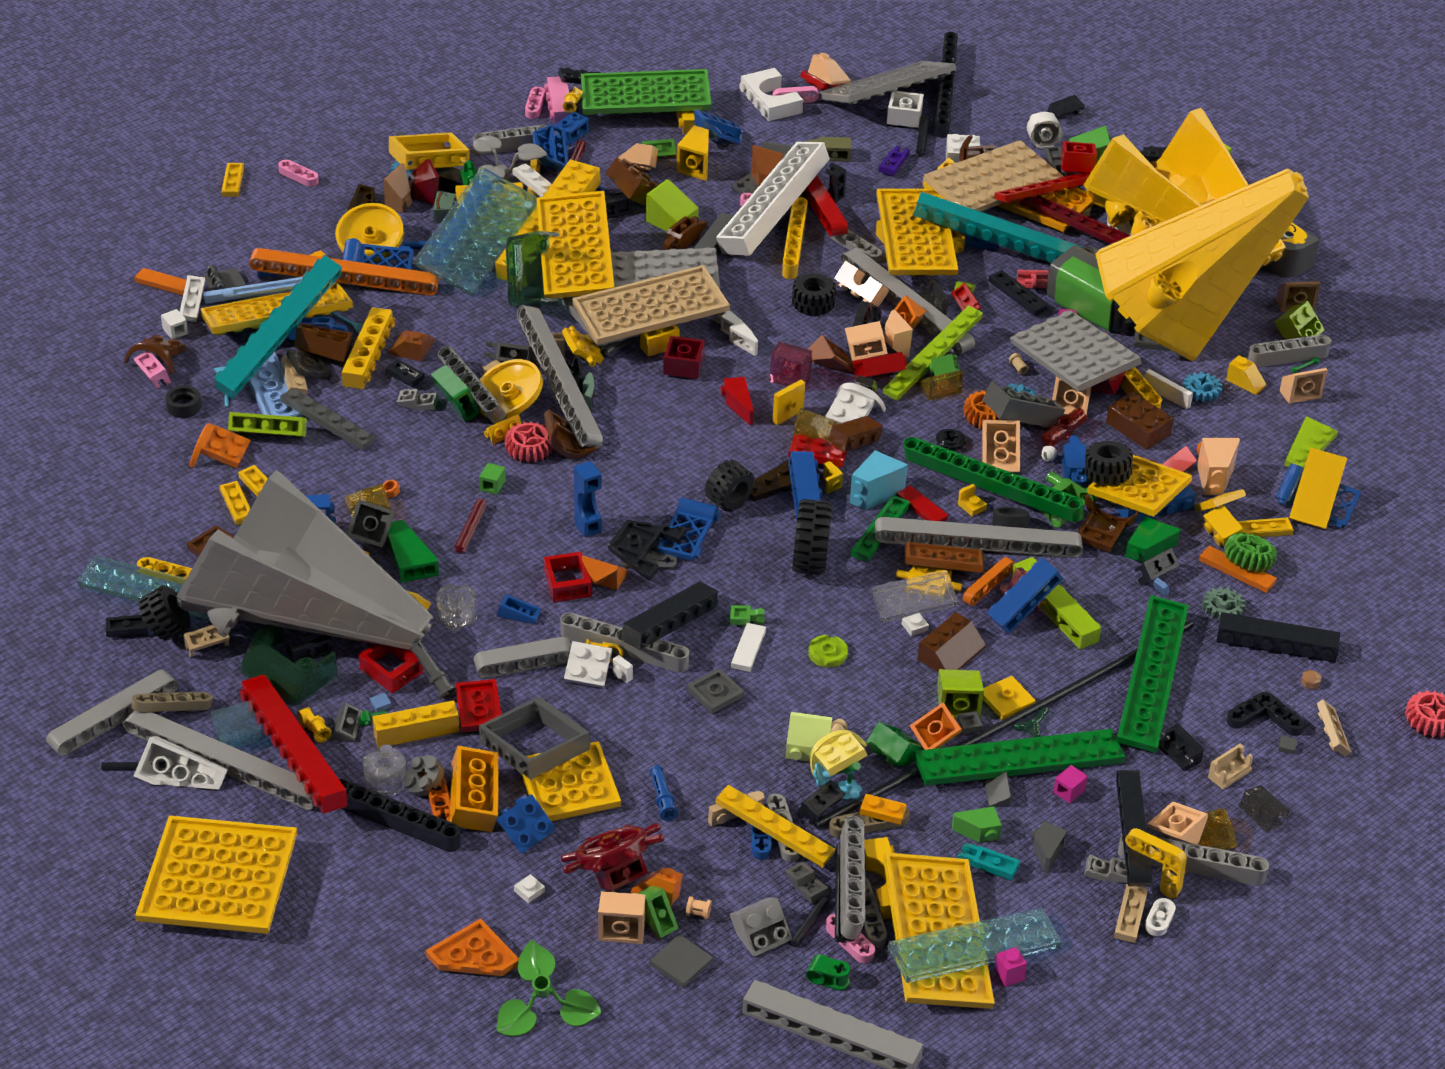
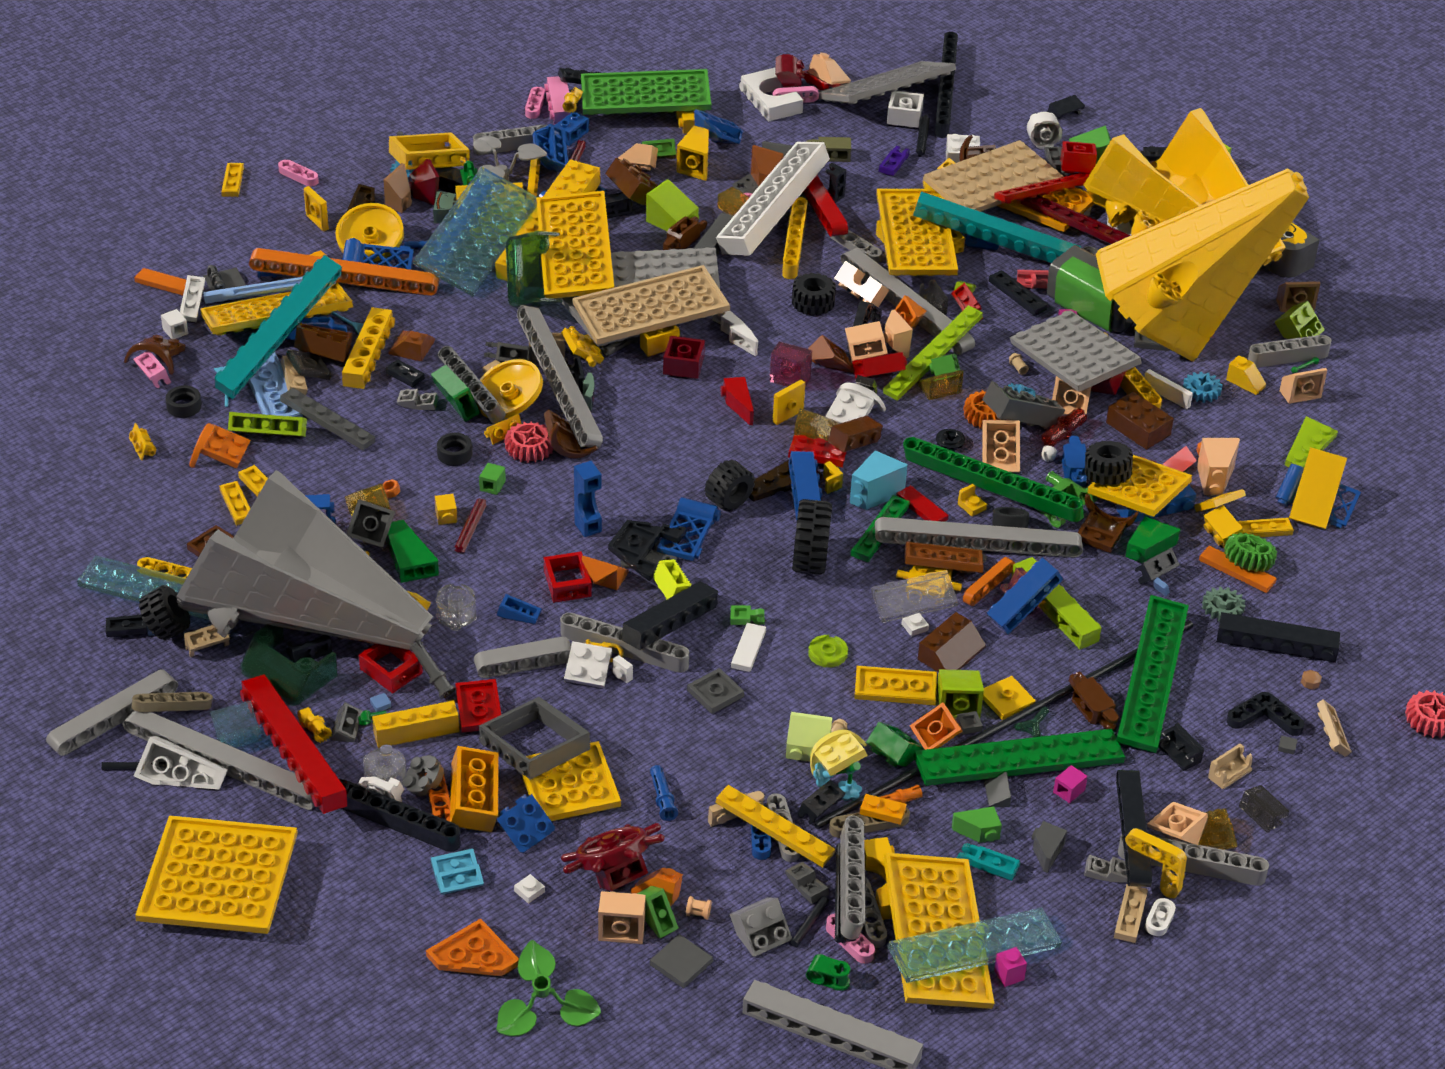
white plate [512,163,552,197] -> none
none -> yellow hinge [129,423,156,460]
none -> yellow plate [303,186,329,231]
none -> white plate [358,777,404,802]
none -> medium azure slope [431,849,484,895]
none -> yellow brick [435,494,457,525]
none -> black tyre [437,432,473,466]
none -> neon yellow brick [653,559,692,600]
none -> clear yellow brick [718,187,749,215]
none -> dark red brick [775,54,805,88]
none -> yellow tile [854,666,937,705]
none -> orange pin [880,785,923,804]
none -> reddish brown hinge [1069,671,1119,731]

